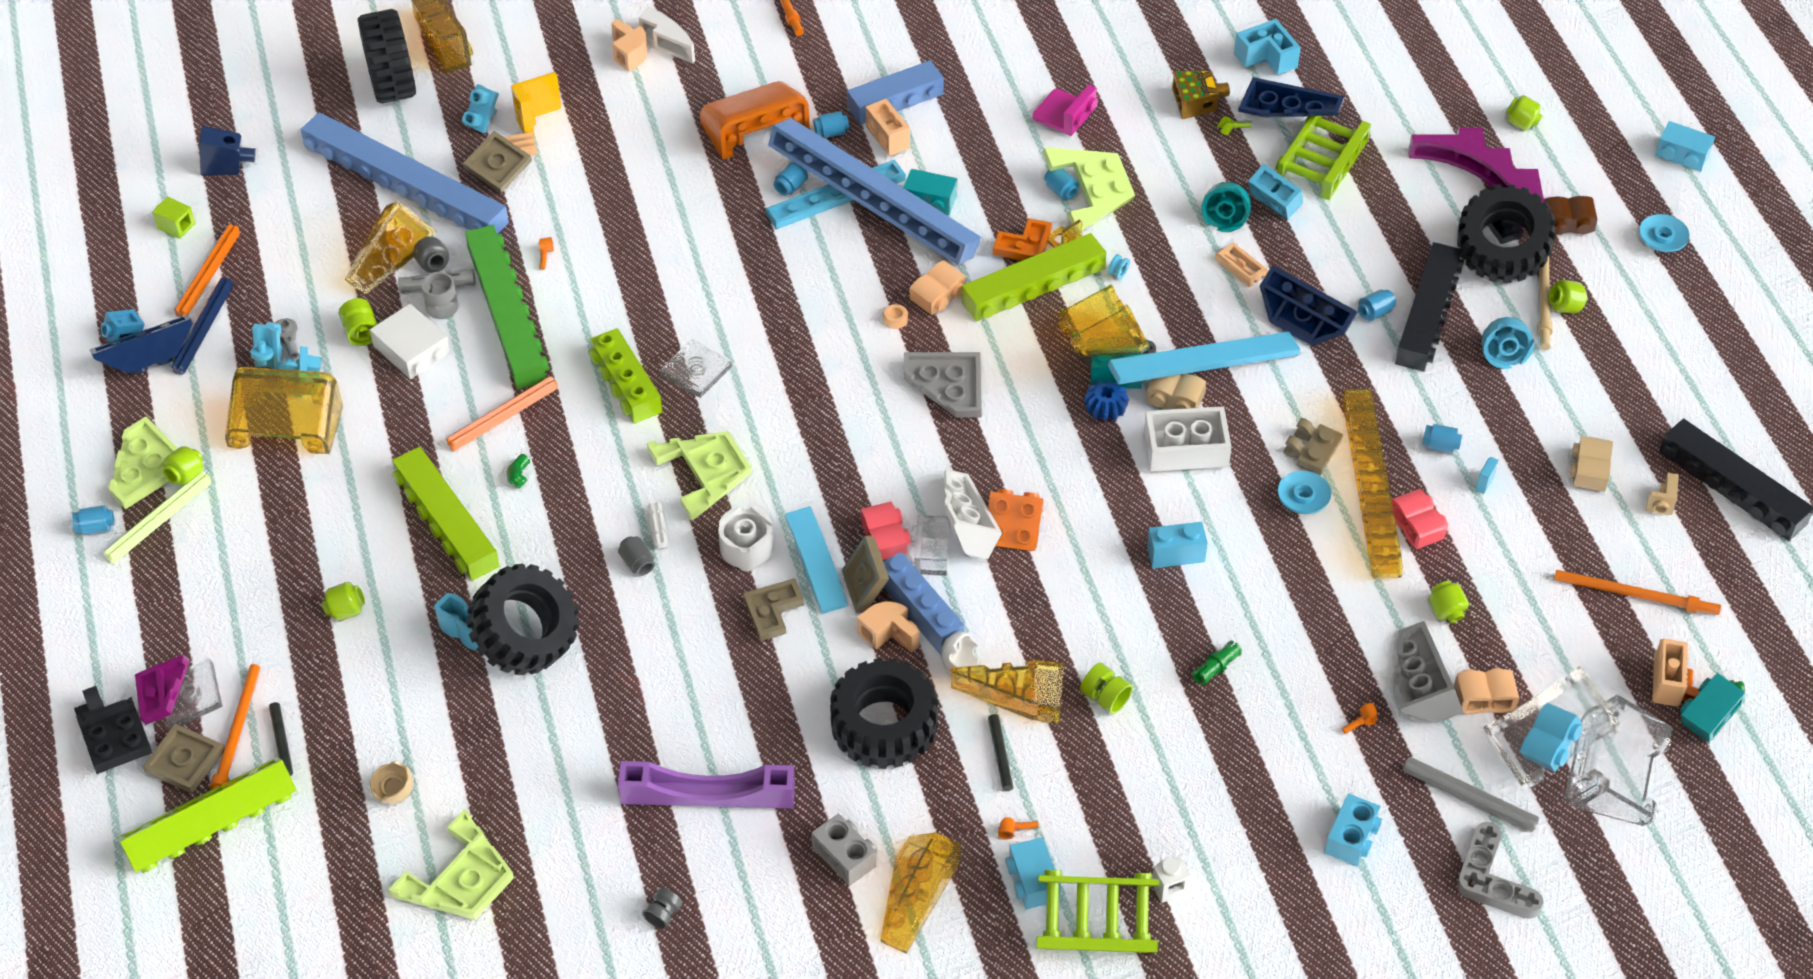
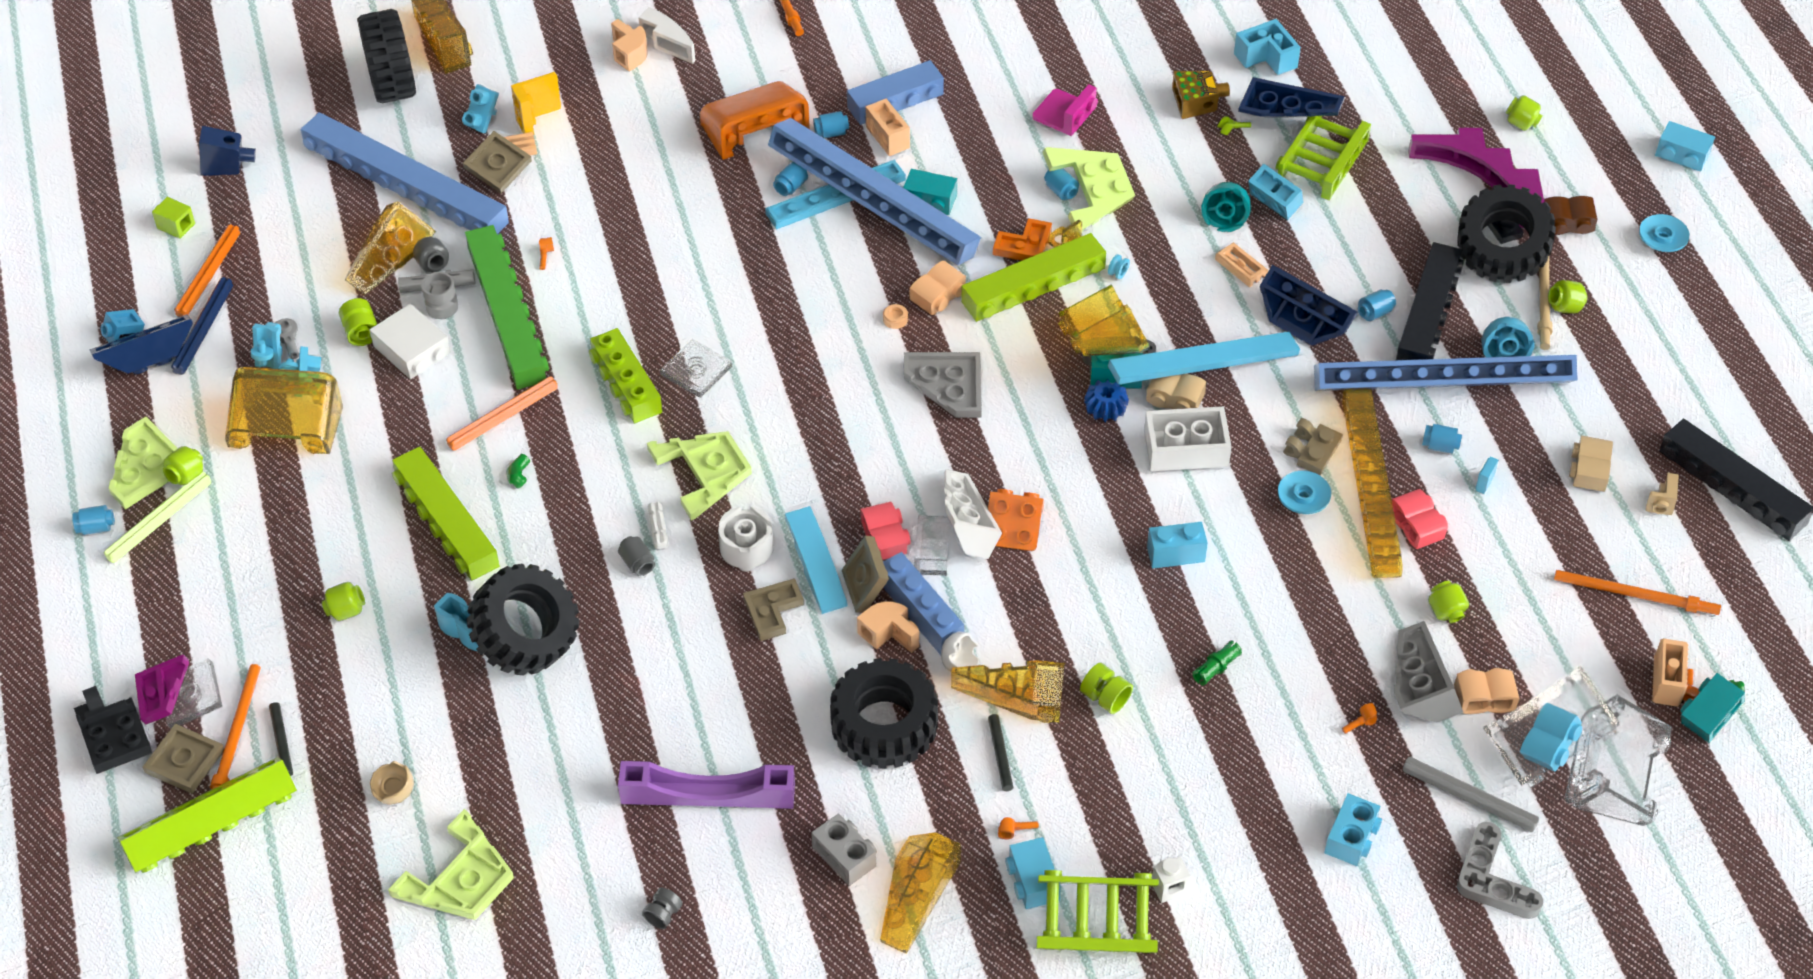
none -> medium blue brick [1314,355,1578,391]

